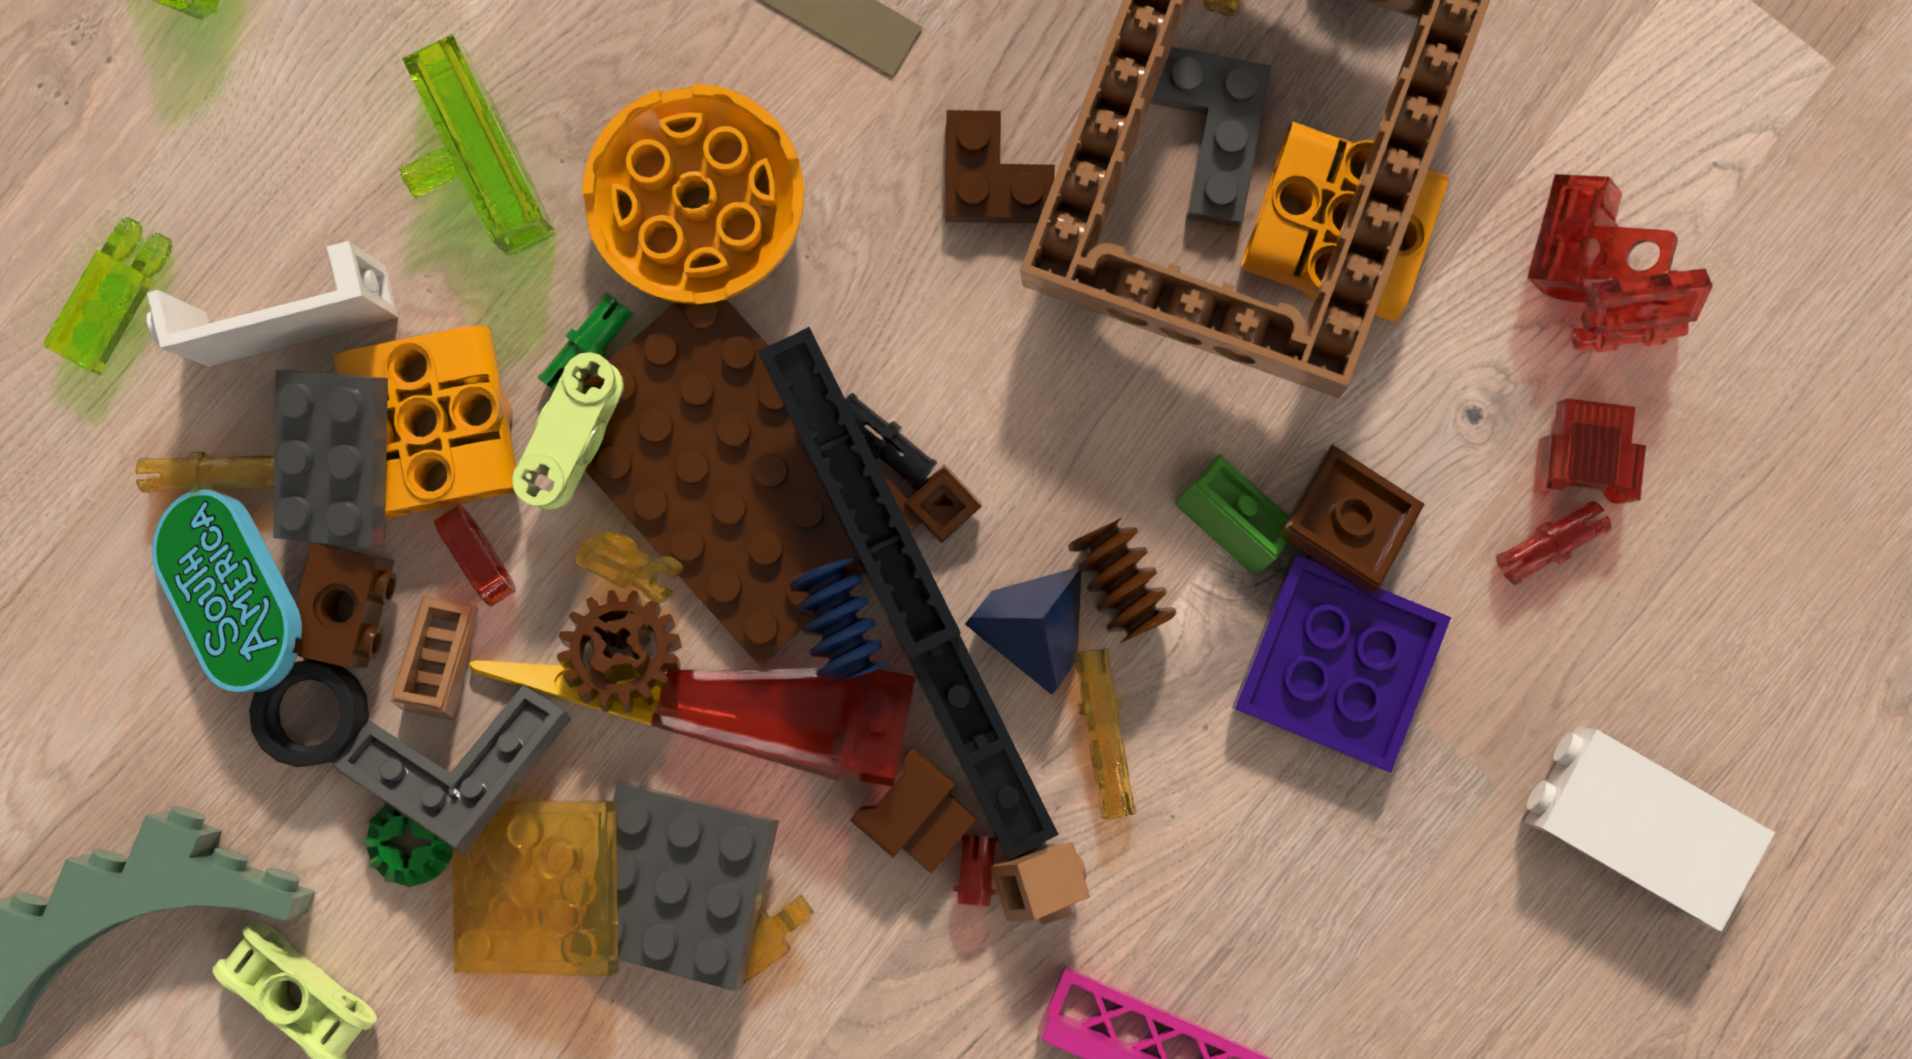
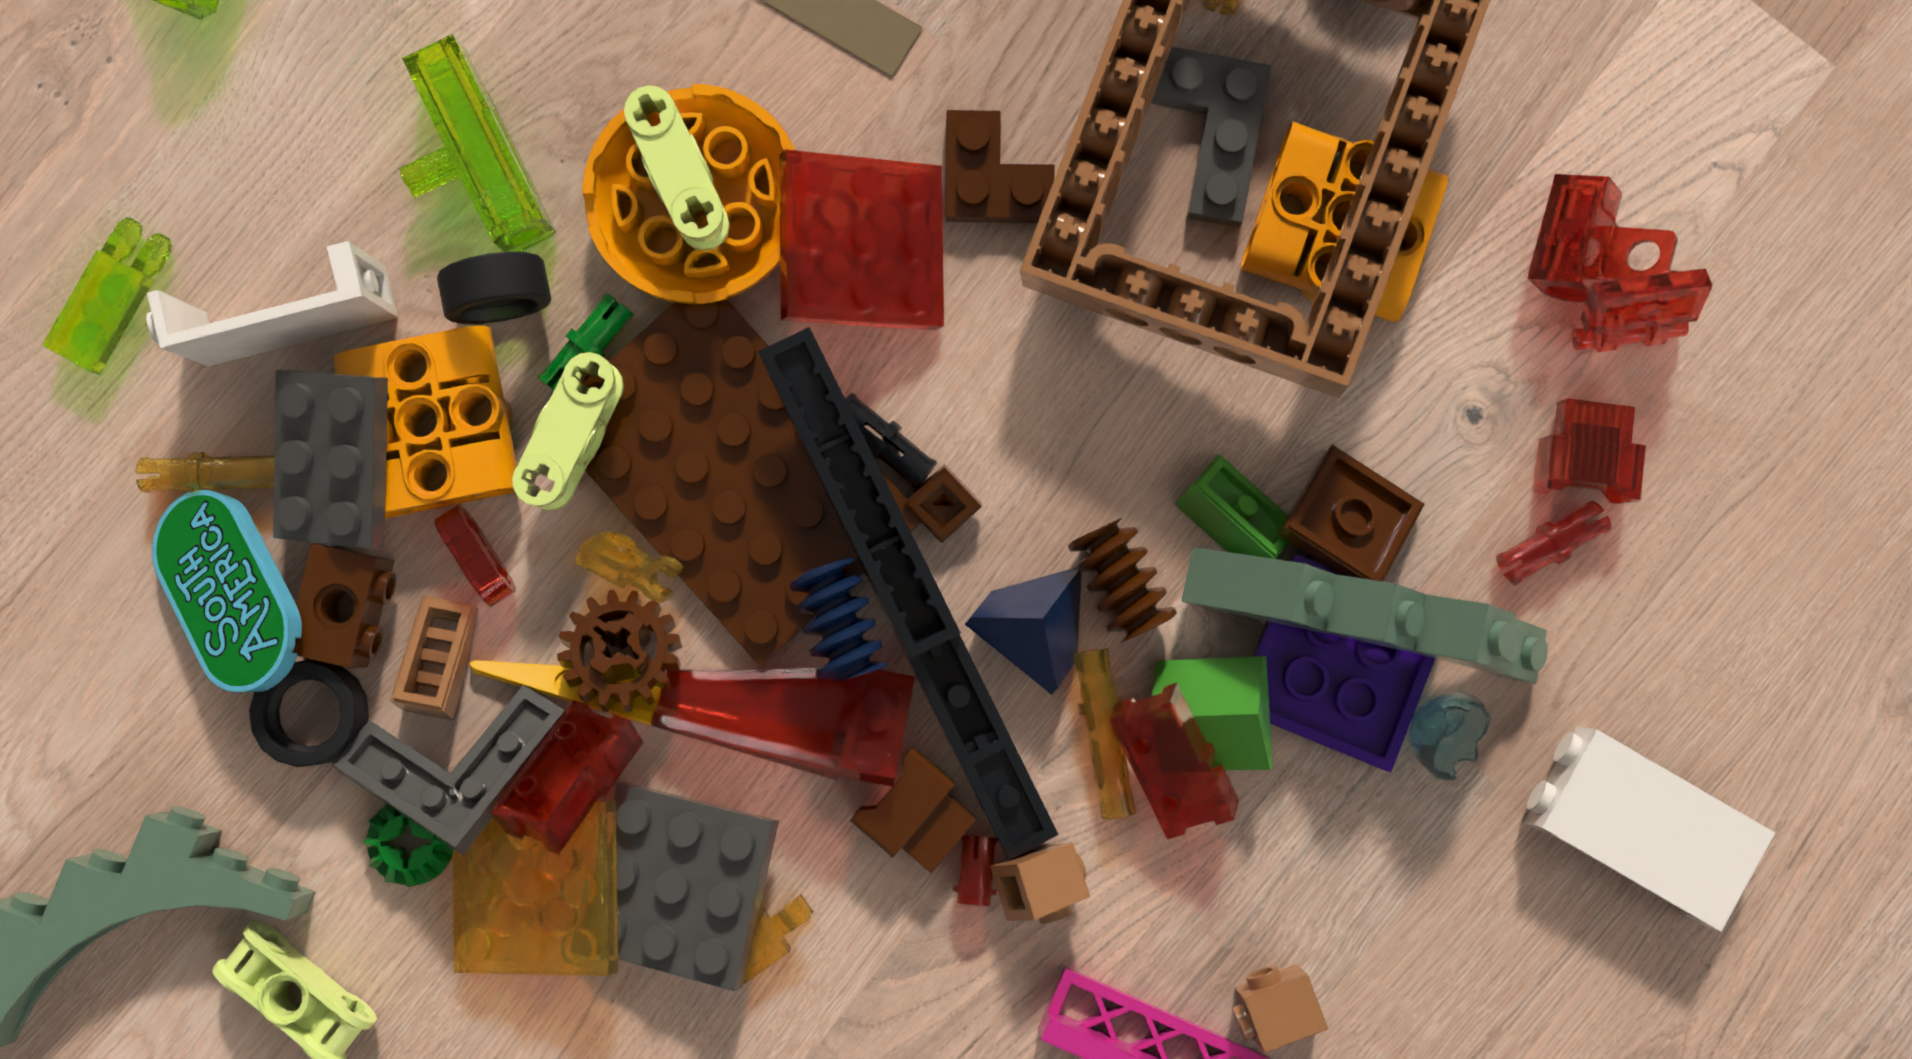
none -> black tyre [437,252,551,324]
none -> clear red piece [490,700,643,855]
none -> yellowish green piece [624,85,730,251]
none -> clear red plate [779,149,944,330]
none -> clear red piece [1109,683,1239,839]
none -> bright green slope [1150,656,1273,771]
none -> sand green arch [1181,547,1548,684]
none -> medium nougat brick [1232,965,1328,1053]
none -> clear light blue hair [1408,692,1491,781]

